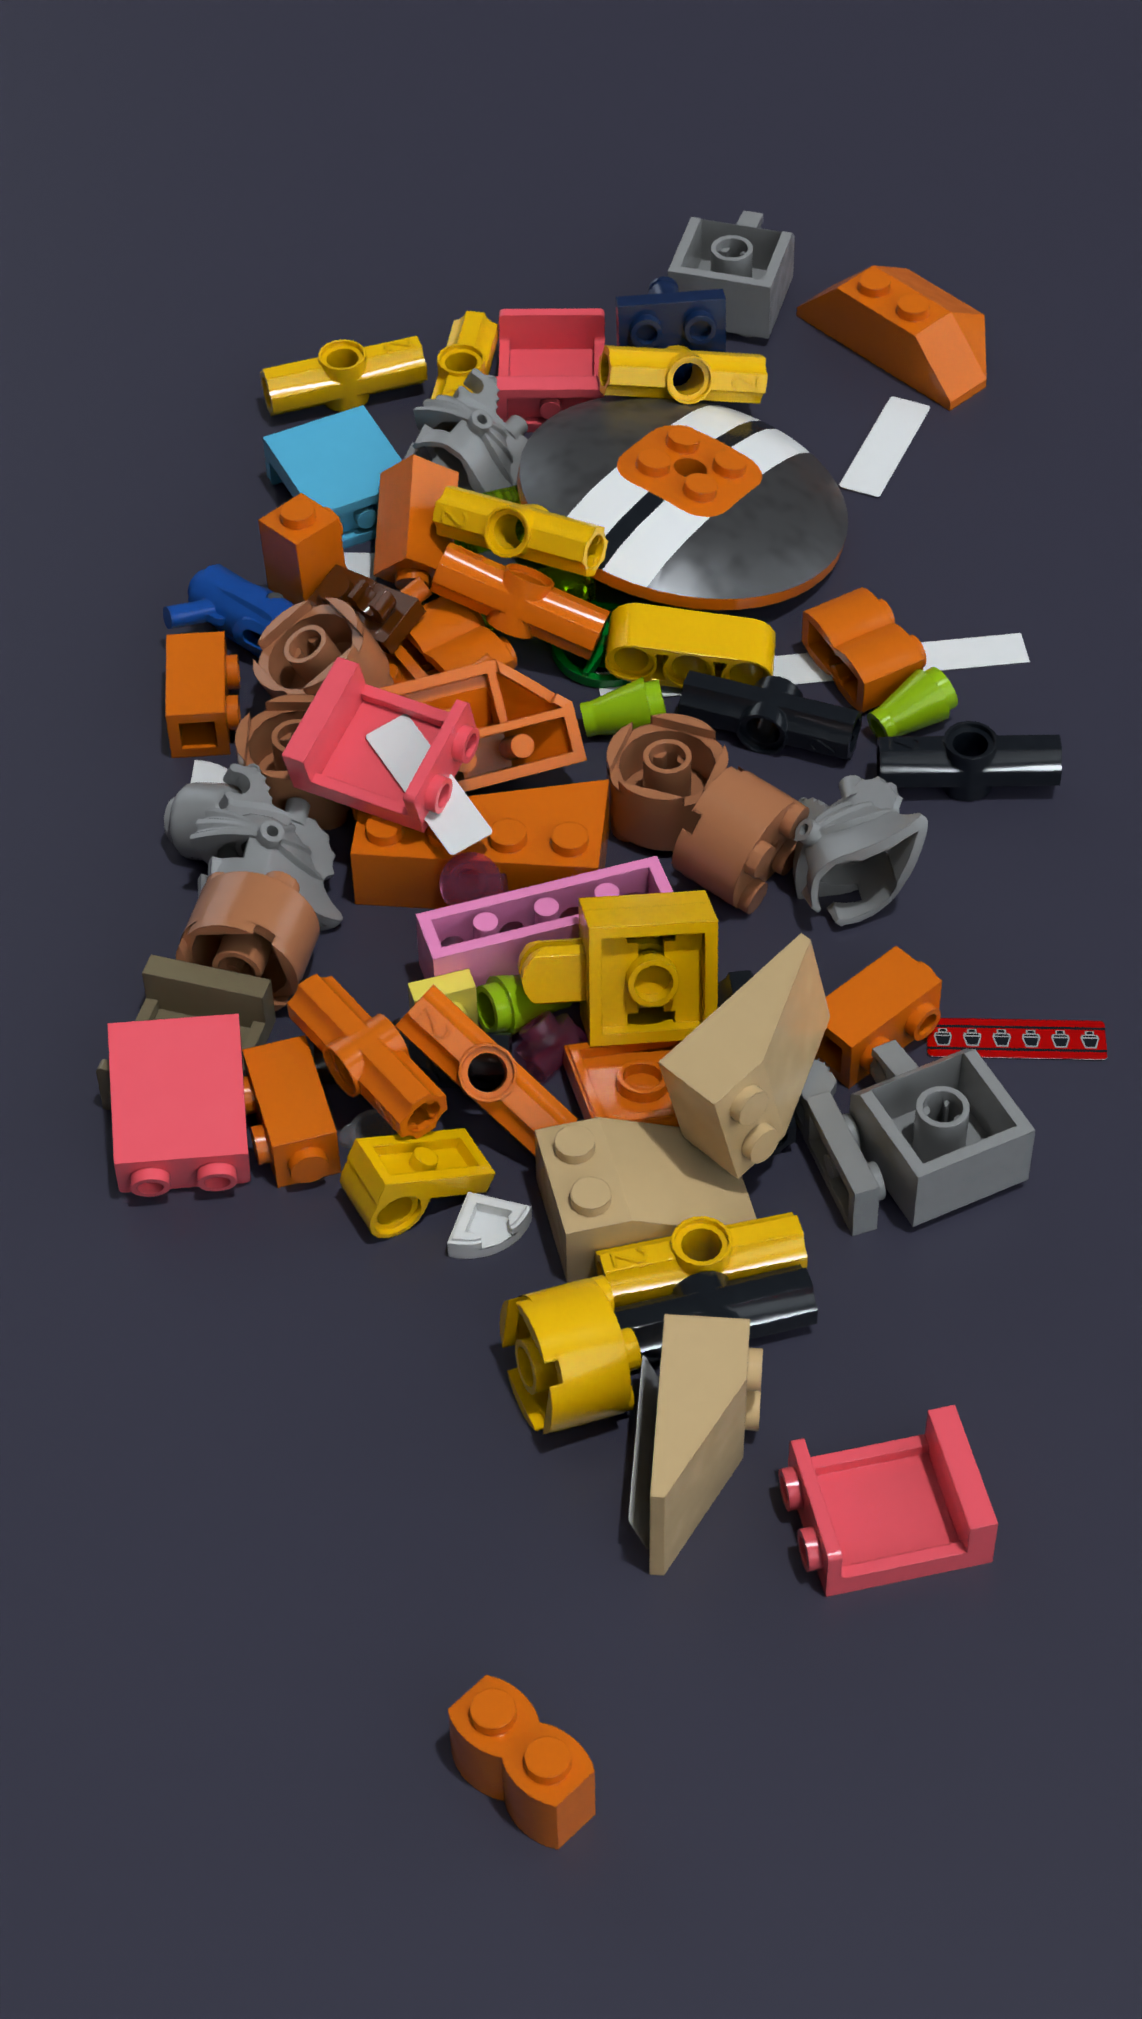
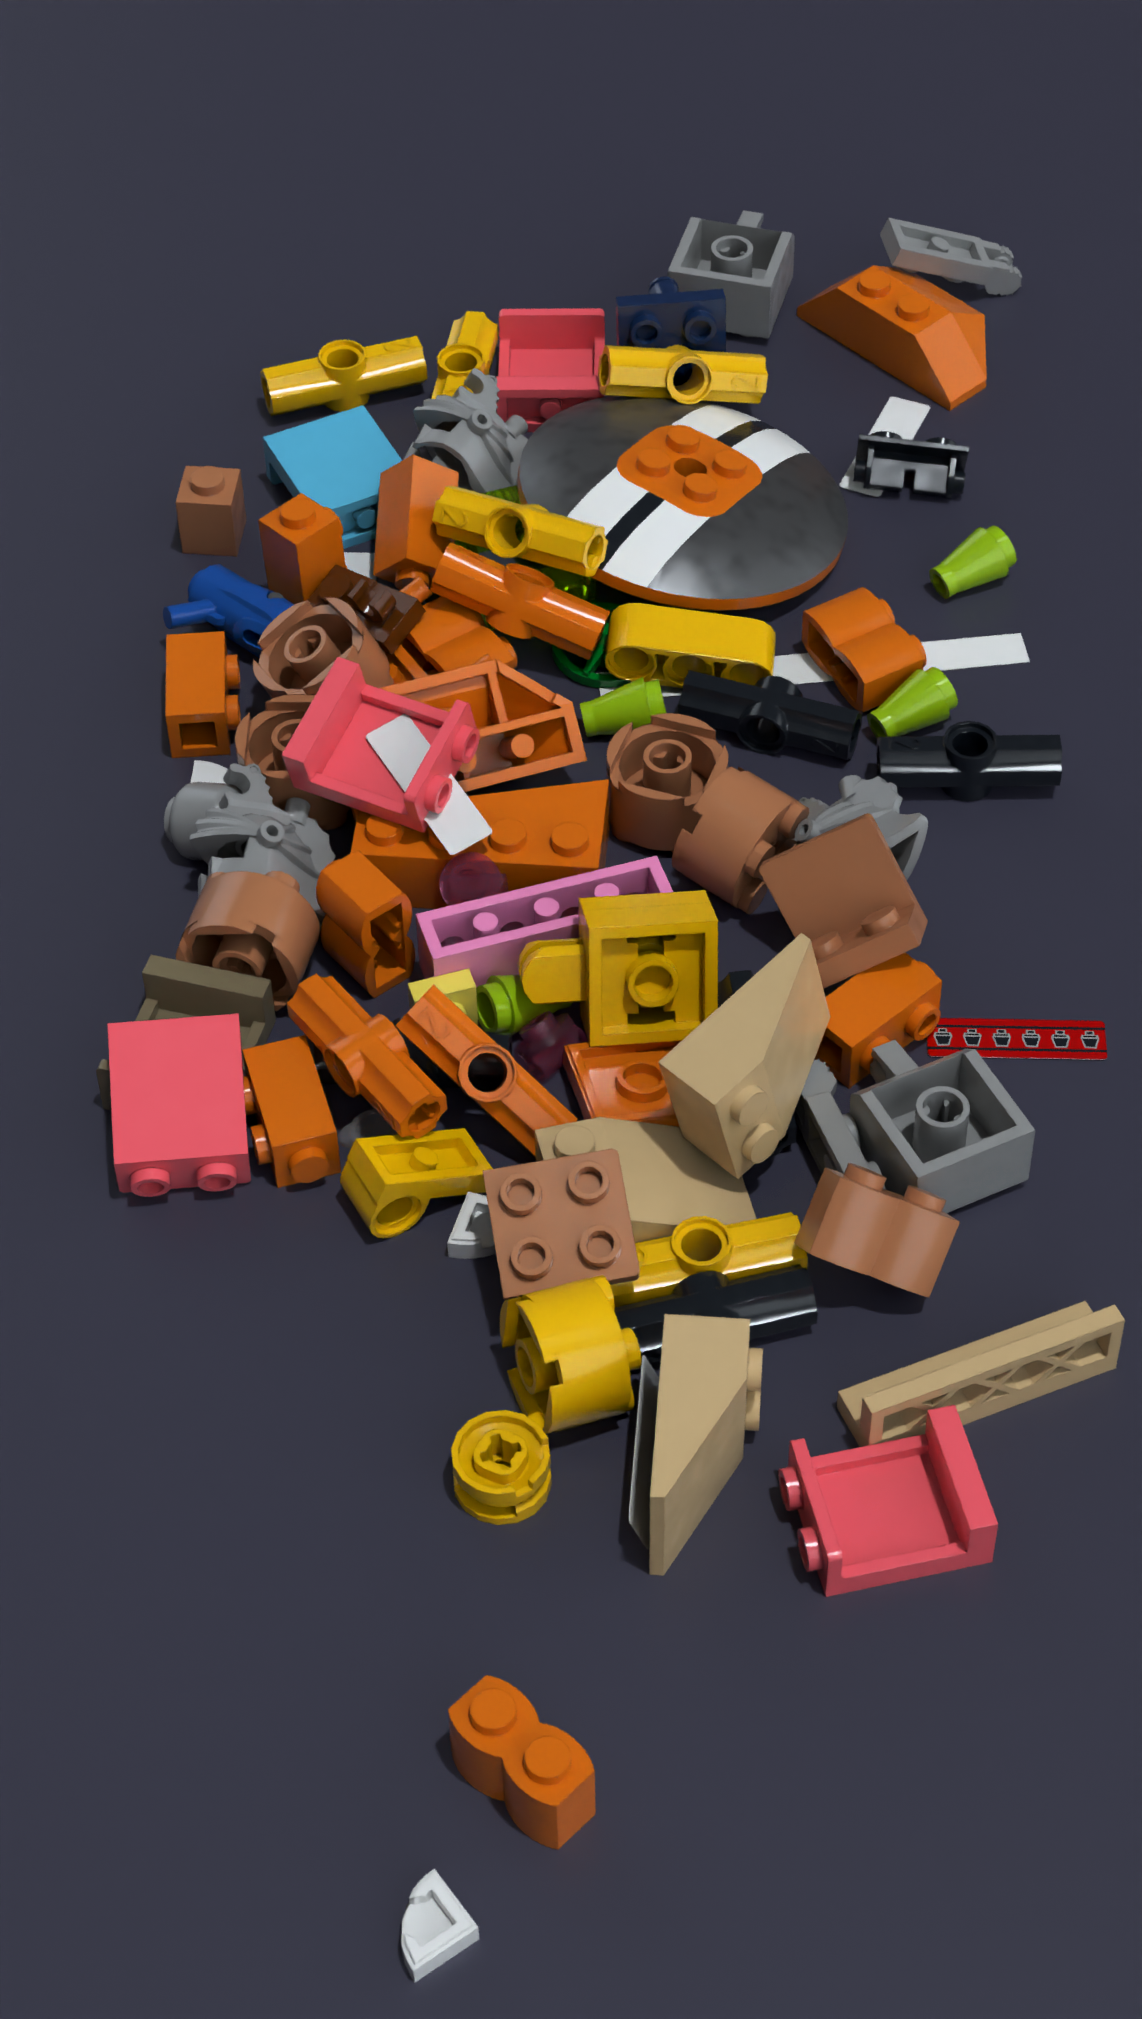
none -> nougat brick [175,466,247,557]
none -> orange brick [316,850,415,998]
none -> white tile [401,1869,479,1983]
none -> yellow wheel [451,1410,552,1525]
none -> nougat bracket [483,1149,640,1301]
none -> nougat bracket [759,813,928,989]
none -> nougat brick [794,1163,960,1298]
none -> tan fence [837,1301,1125,1447]
none -> black hinge [853,431,969,498]
none -> light grey hinge [880,217,1022,296]
none -> lime cone [929,525,1017,599]

